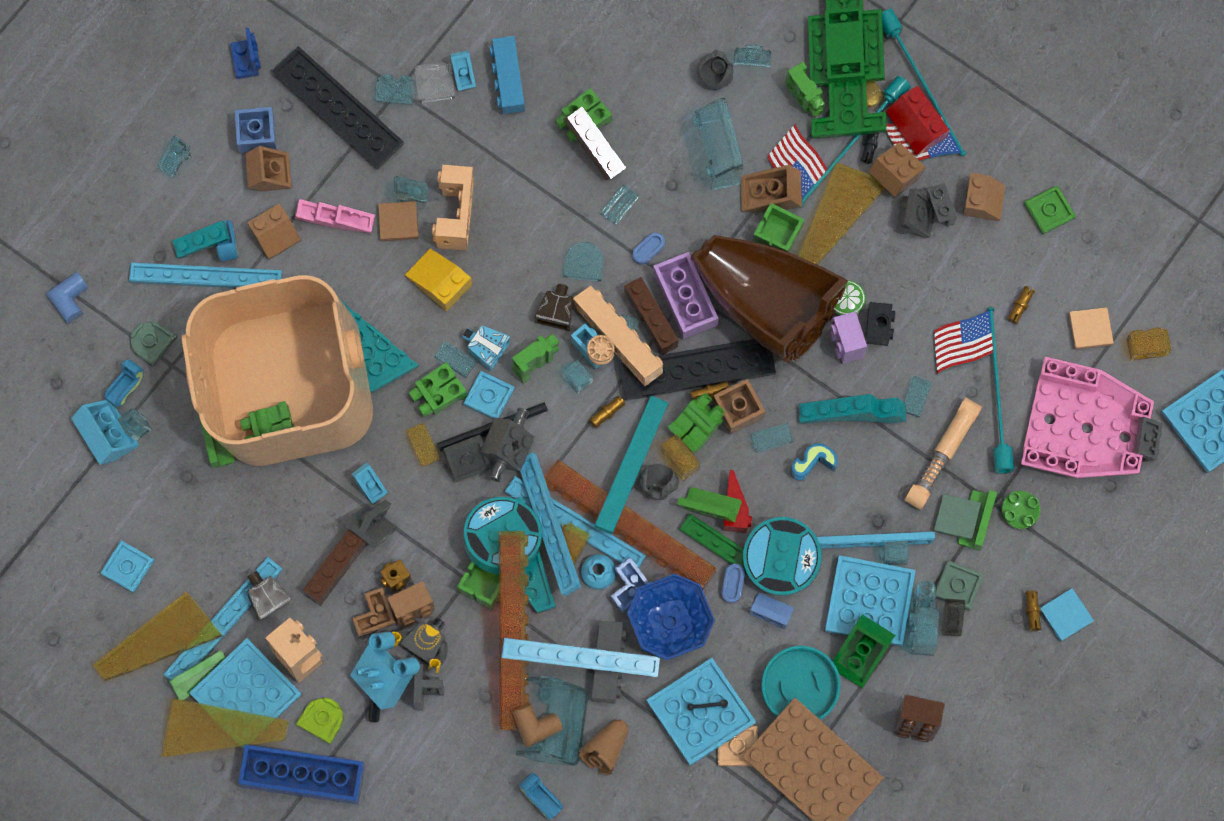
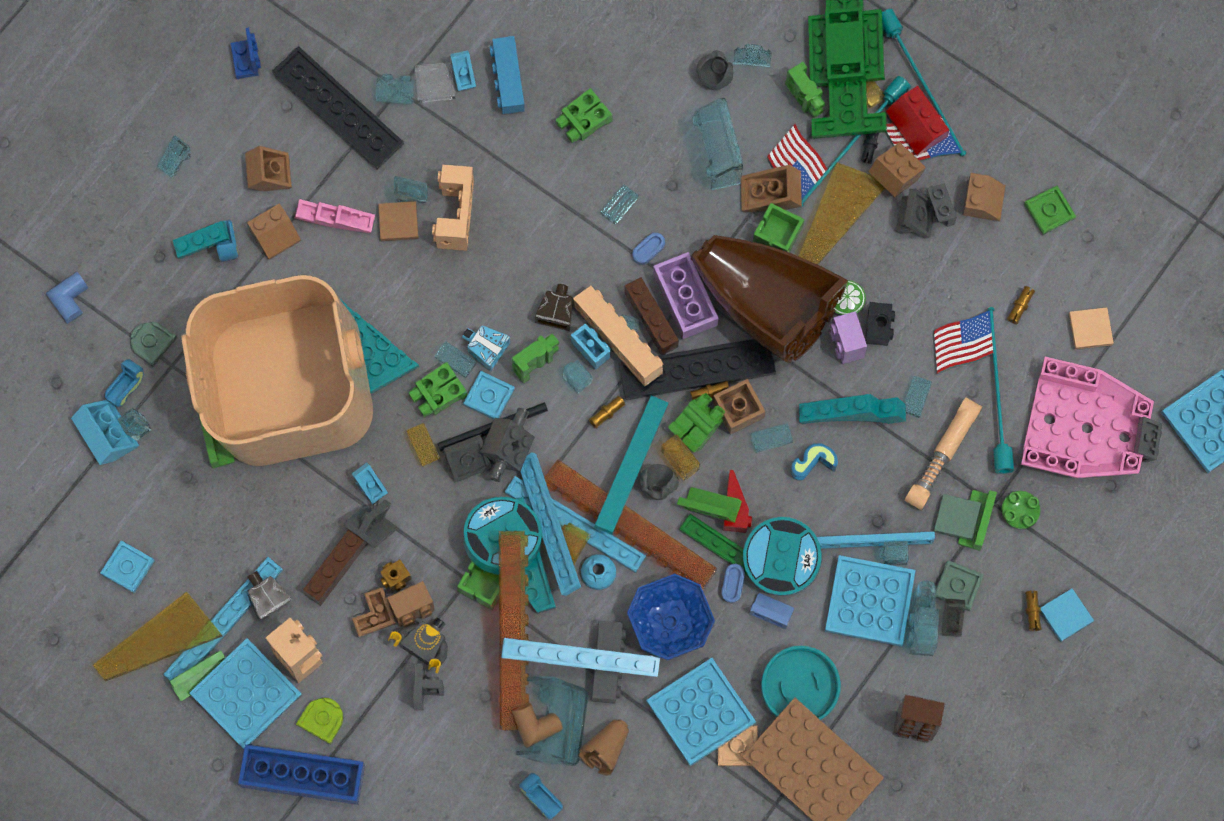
medium azure tile [129,263,282,288] -> none
clear yellow wing [162,698,289,757] -> none
medium blue brick [235,107,277,153] -> none
bright green hips [240,401,294,439] -> none
medium azure piece [350,631,420,723] -> none
yellow slope [405,248,472,312] -> none
brick [563,107,626,180] -> none
clear light blue tile [564,242,603,282] -> none
light nougat wheel [587,335,614,365] -> none
medium blue brick [610,557,649,612] -> none
black hinge [687,699,728,711] -> none
green slope [833,614,896,688] -> none
clear yellow brick [1127,327,1172,361] -> none

